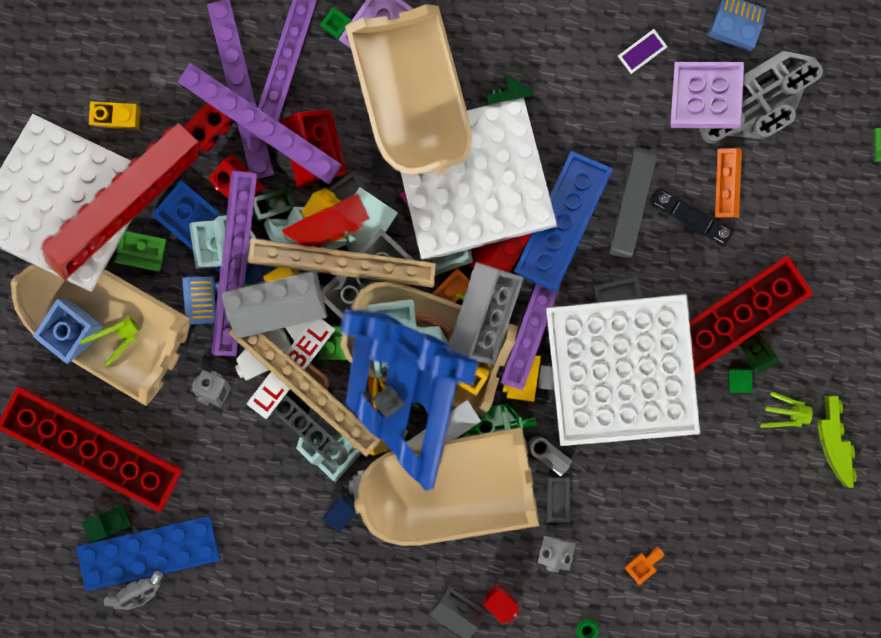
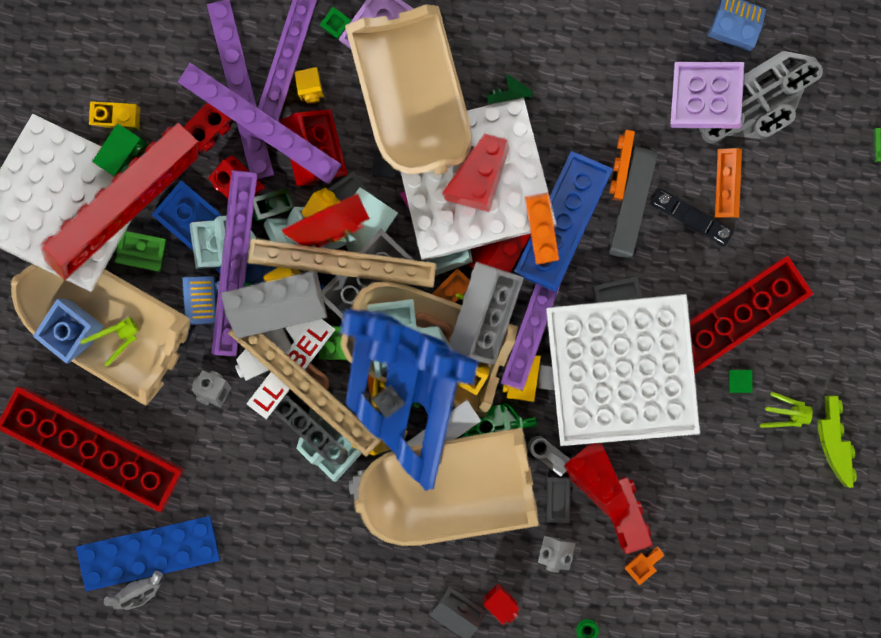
dark green slope [82,505,133,543] -> none
dark blue brick [322,494,357,533] -> none
dark purple tile [617,29,667,75] -> none
dark green slope [739,332,779,374] -> none
none -> green brick [92,123,149,177]
none -> yellow slope [295,67,324,104]
none -> red wedge [442,134,509,212]
none -> orange plate [525,192,559,264]
none -> red wedge [564,443,630,520]
none -> orange plate [609,130,635,201]
none -> red wedge [611,476,652,554]

